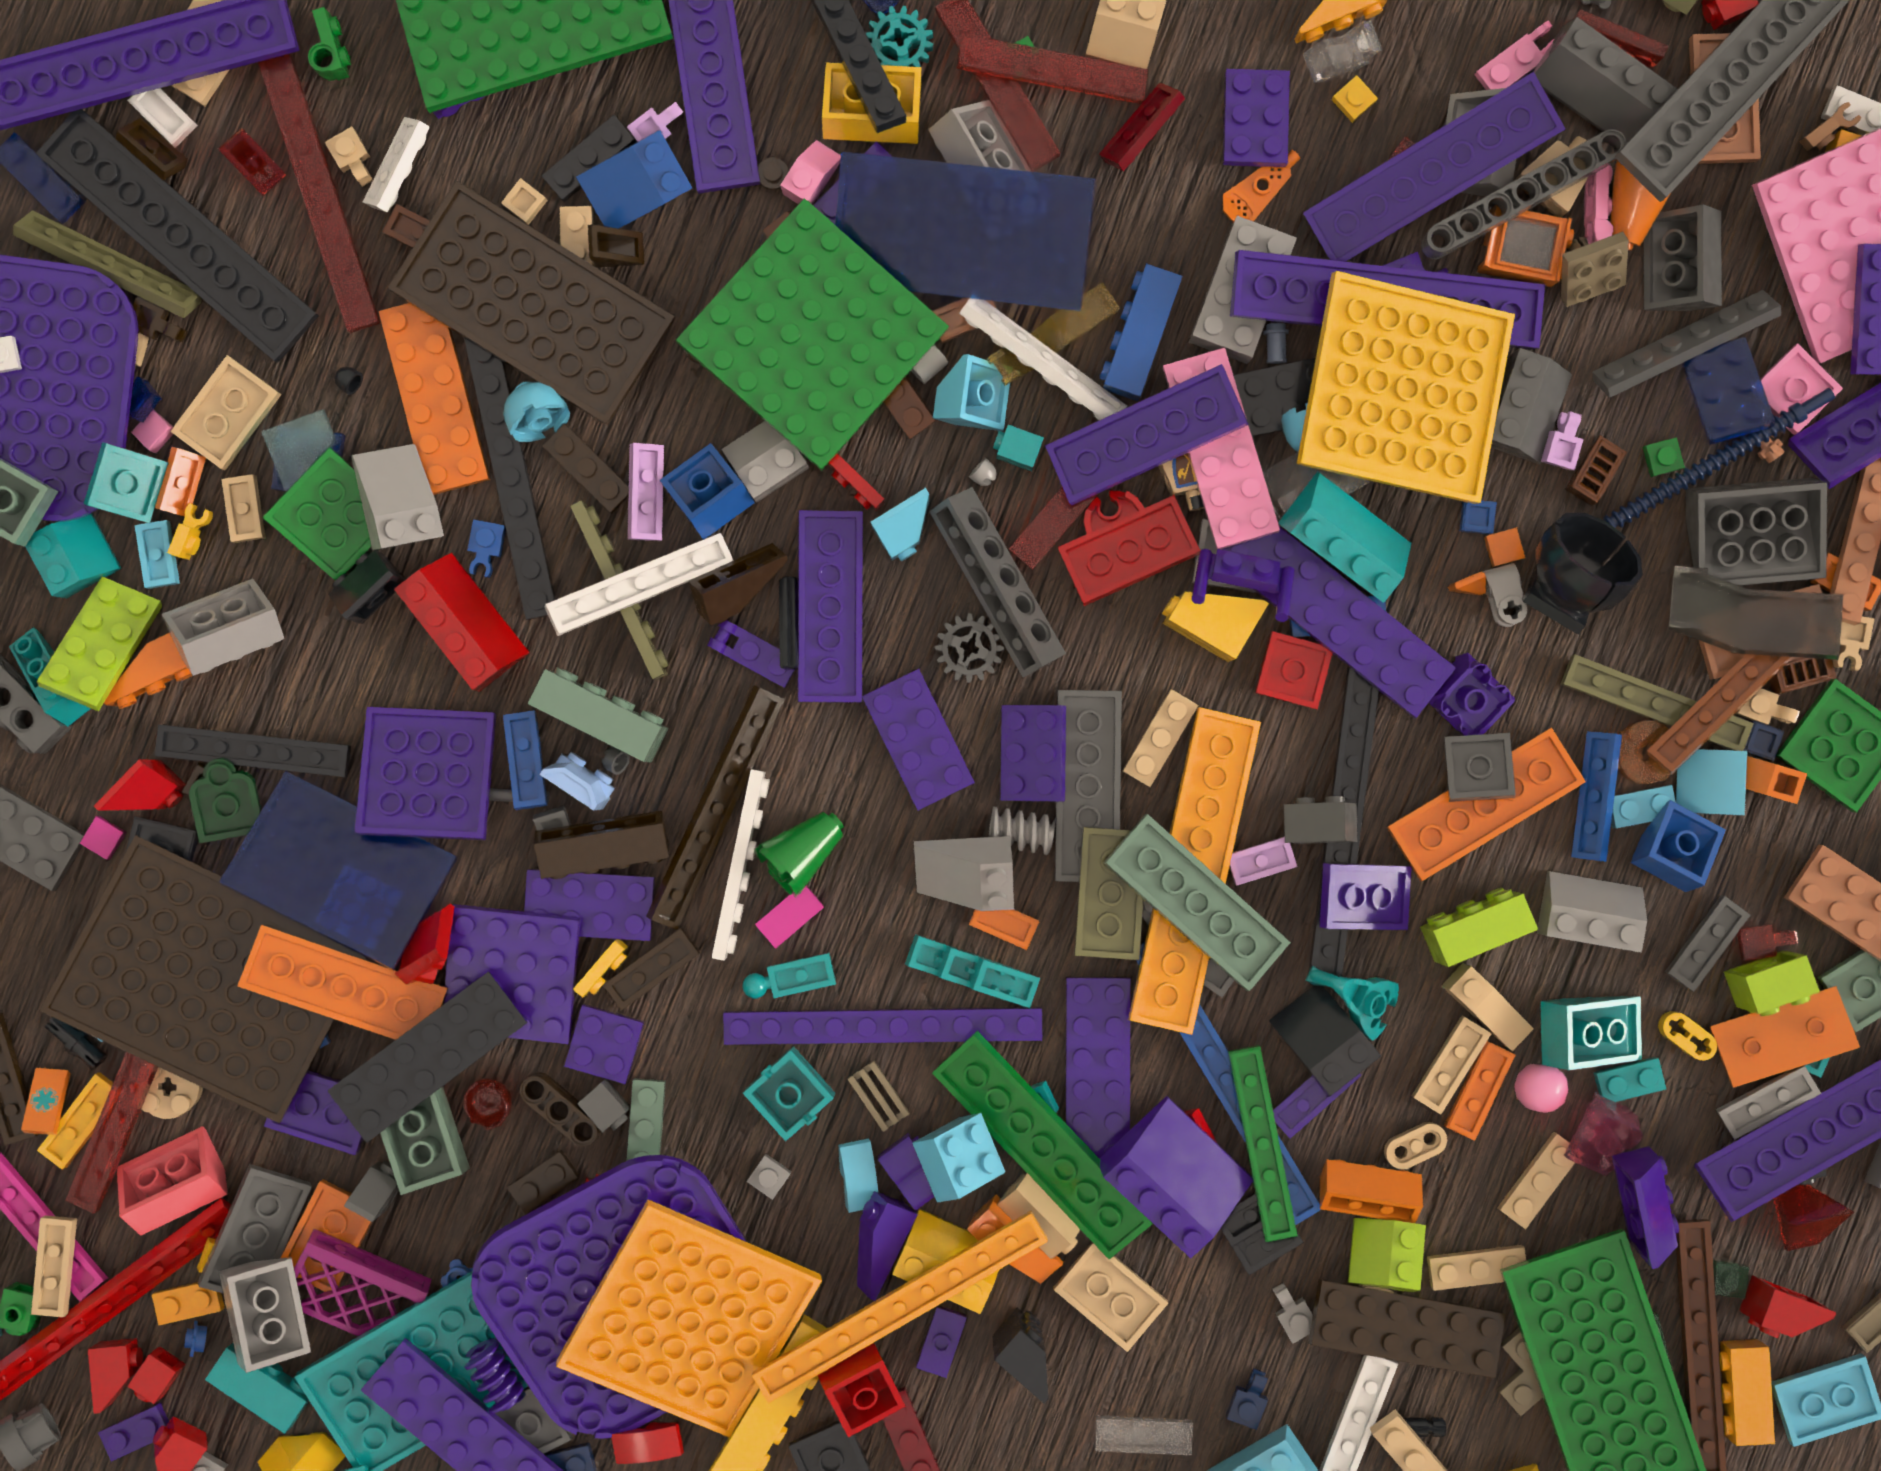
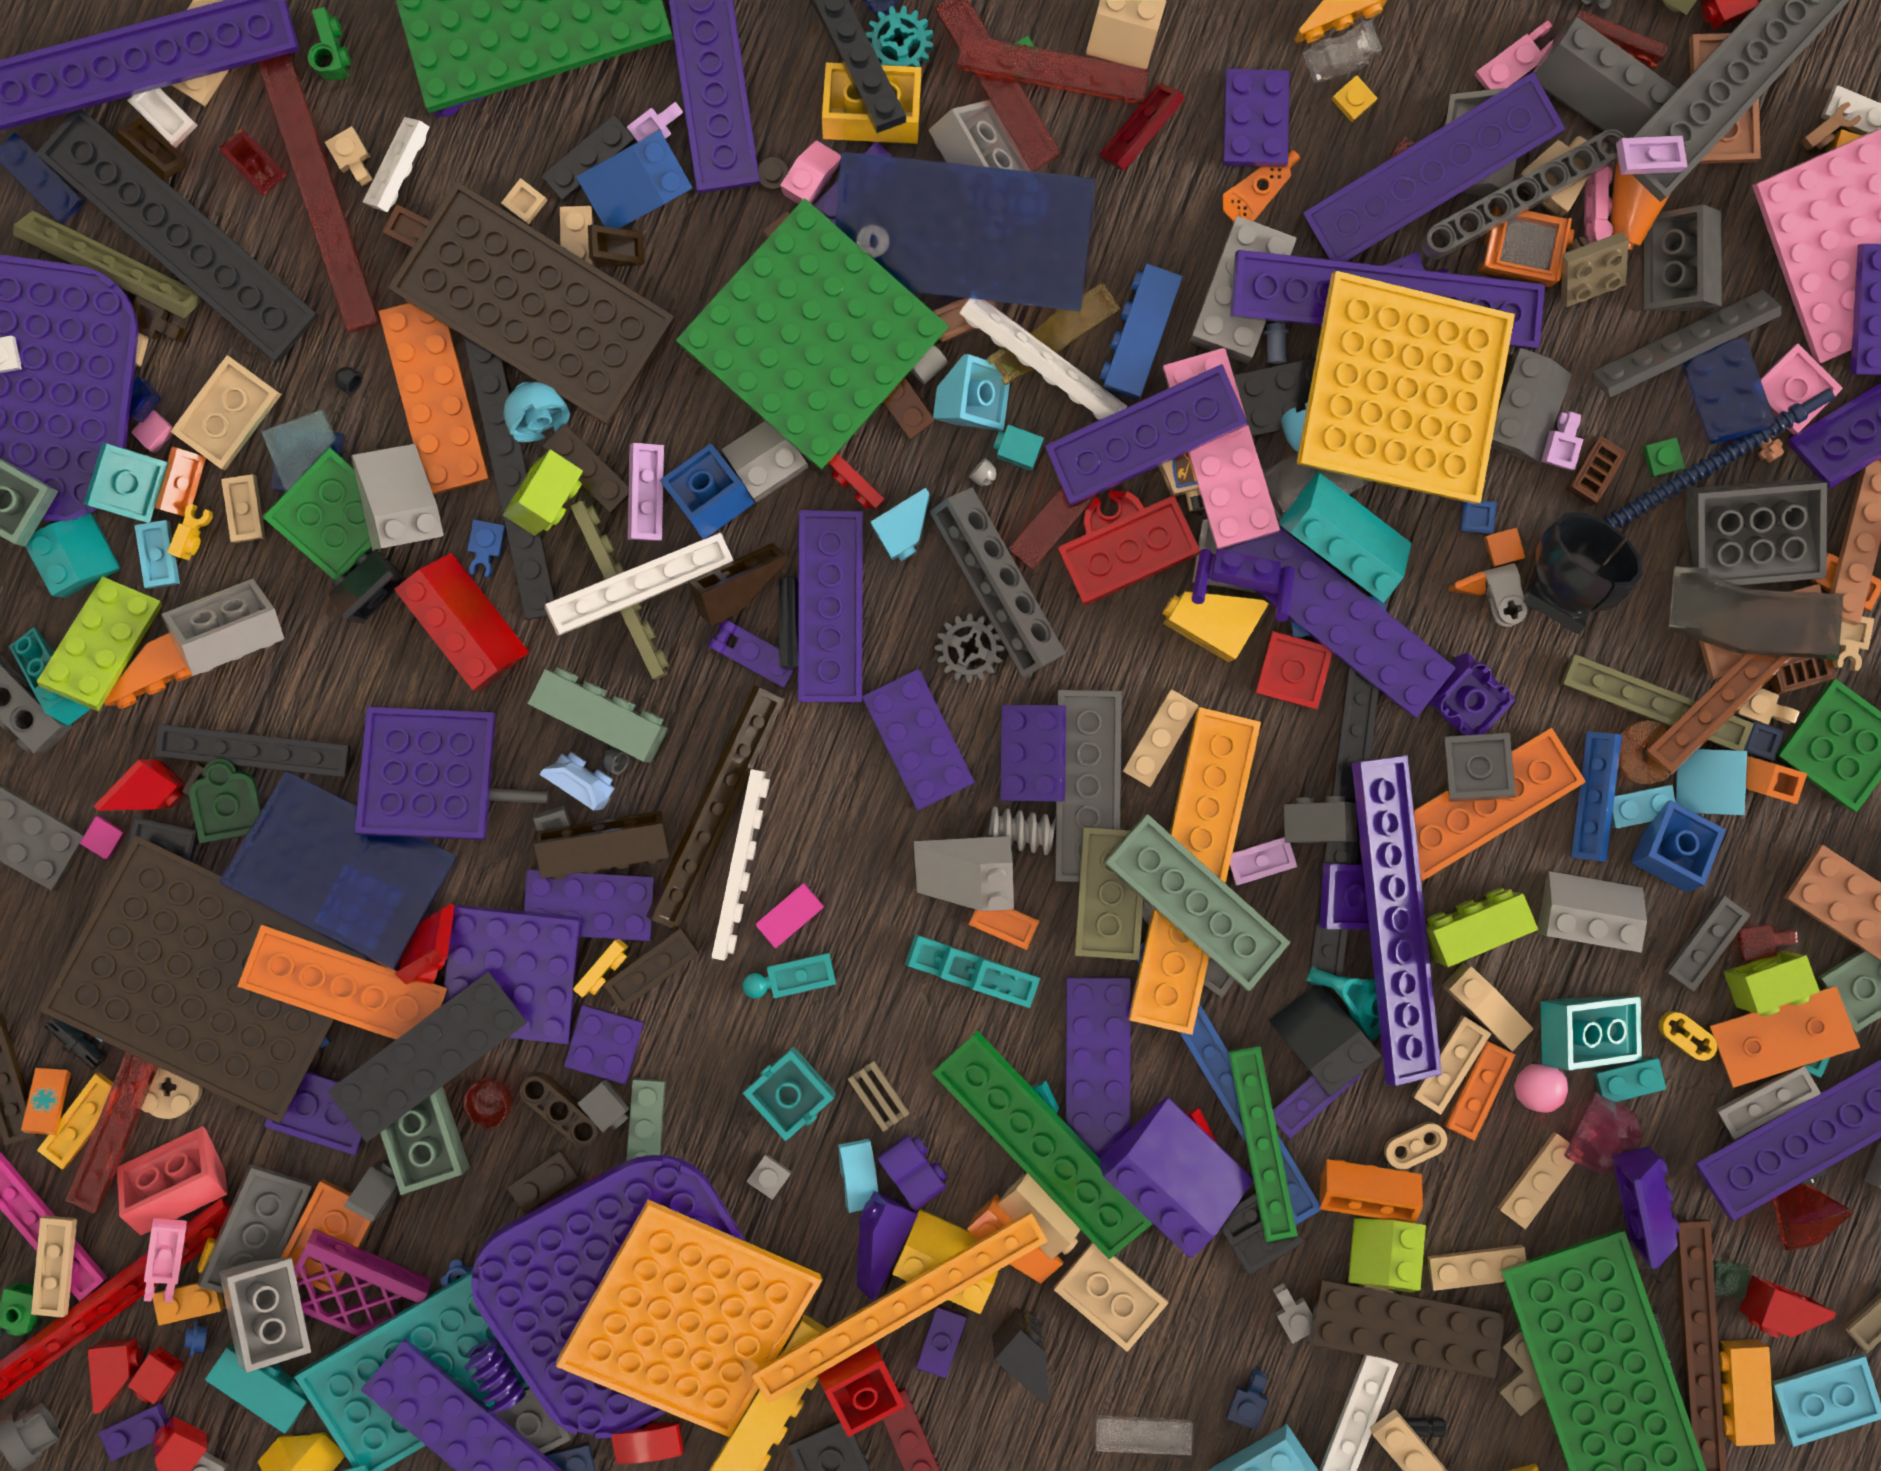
blue plate [503,710,548,810] -> none
dark purple plate [723,1007,1042,1045] -> none
green cone [754,812,844,898] -> none
medium azure brick [912,1113,1005,1202] -> none
none -> bright pink hinge [144,1218,187,1303]
none -> lime brick [502,449,583,536]
none -> clear plate [857,225,889,258]
none -> dark purple plate [1352,755,1442,1086]
none -> lavender plate [1616,136,1688,175]

